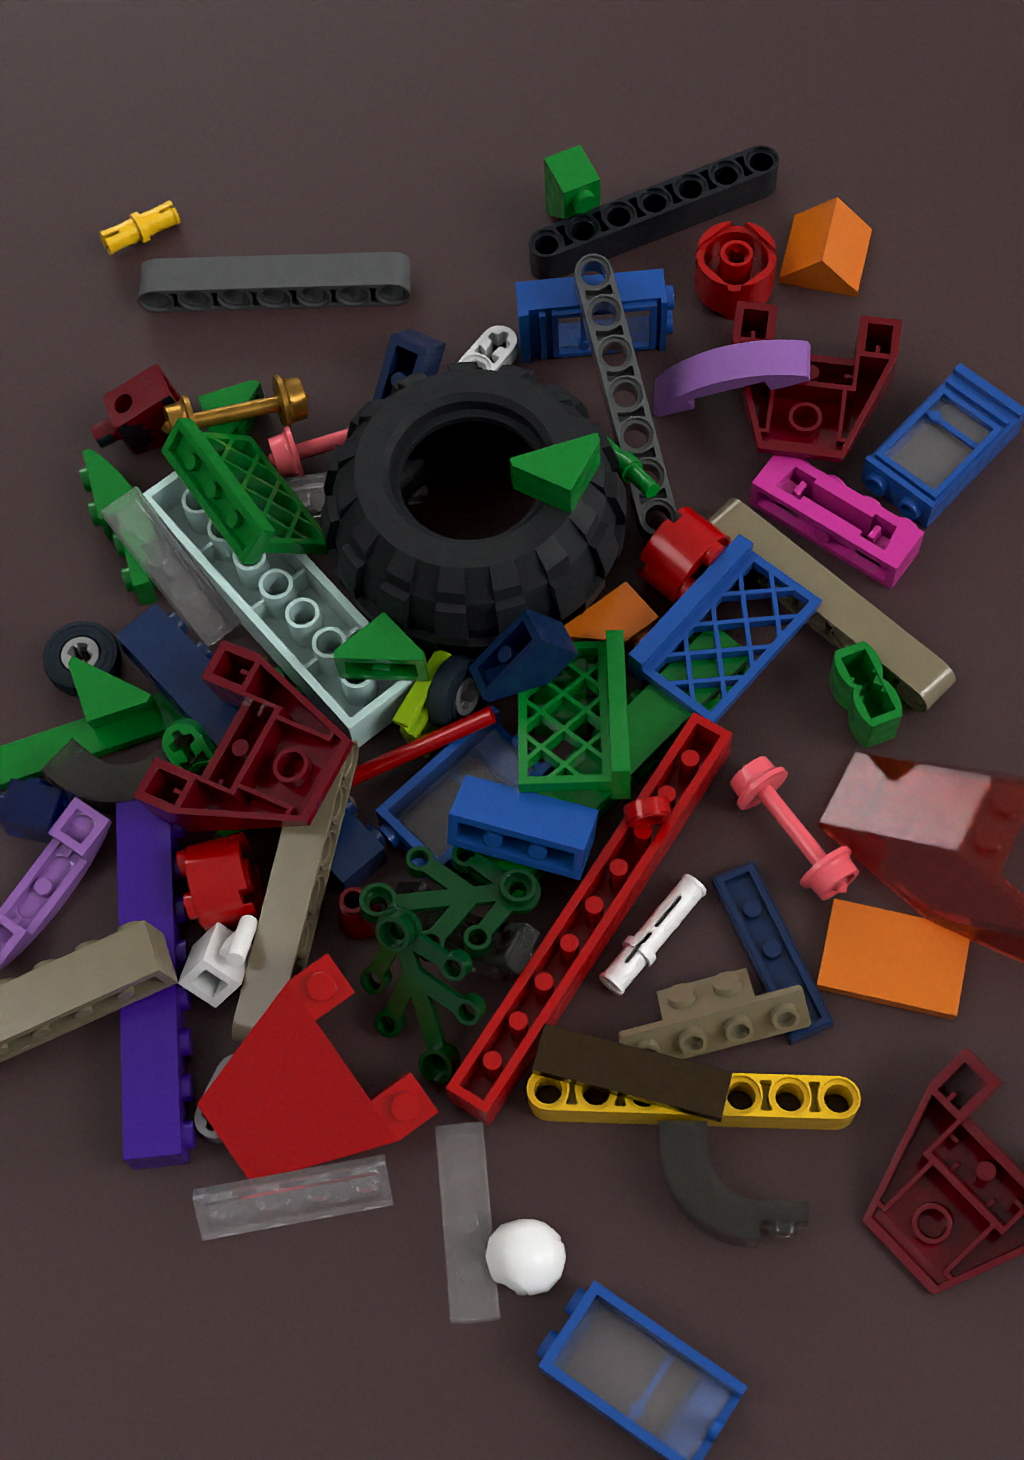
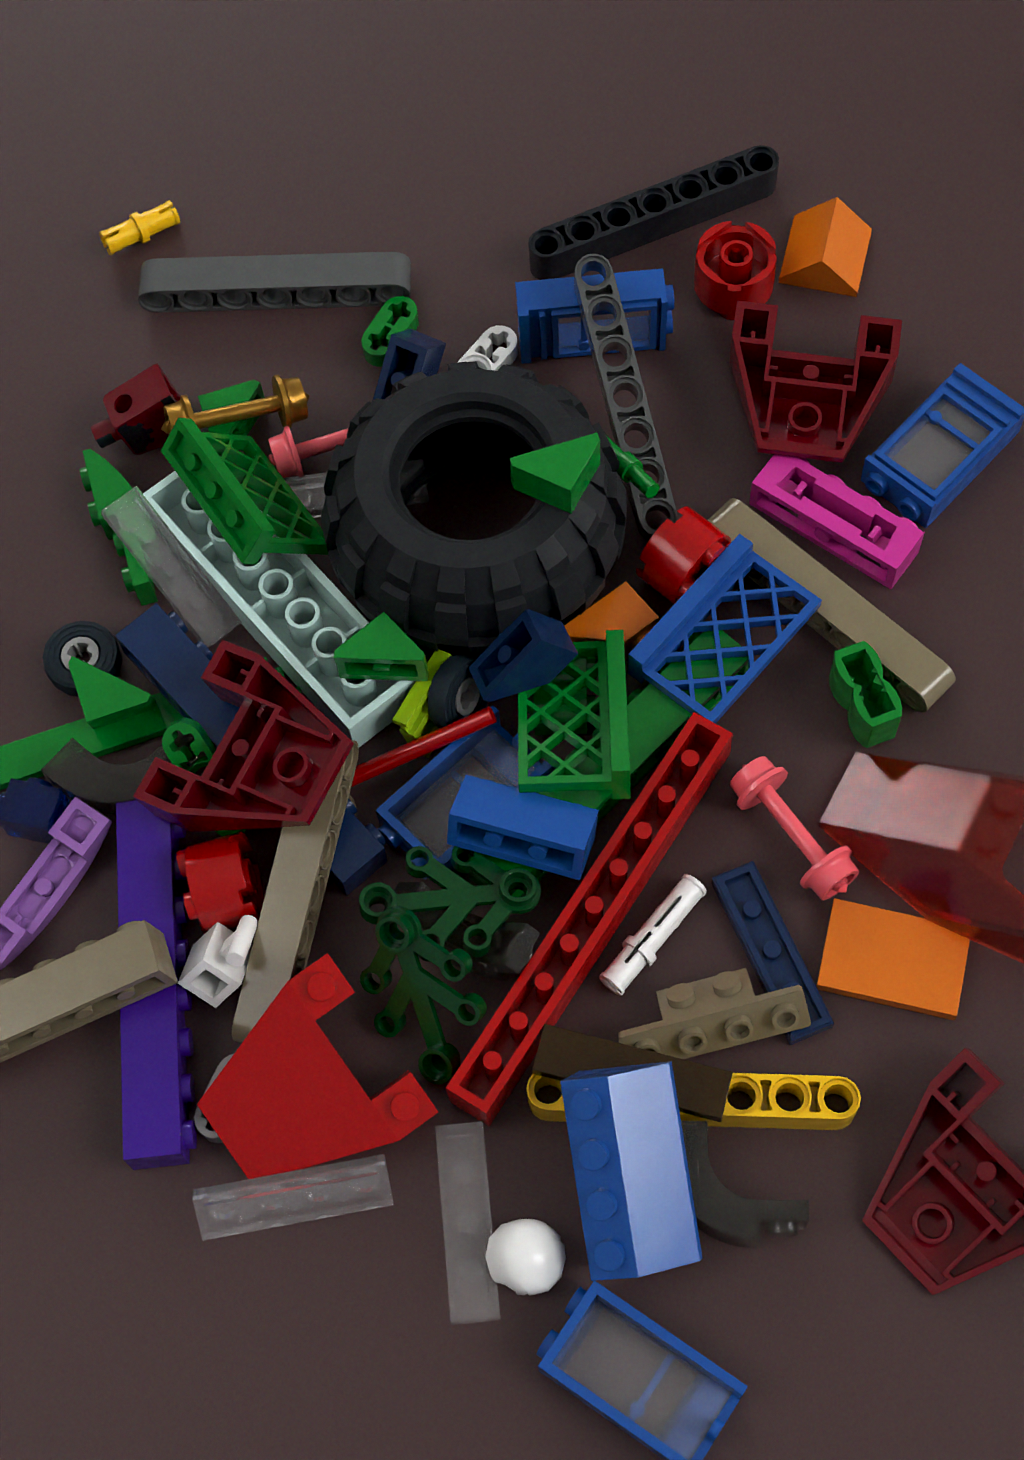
dark red cone [338,887,383,939] -> none
green slope [544,145,600,219] -> none
red tile [623,796,672,828] -> none
medium lavender slope [654,339,811,417] -> none
none -> green beam [361,296,419,367]
none -> slope [560,1061,703,1281]

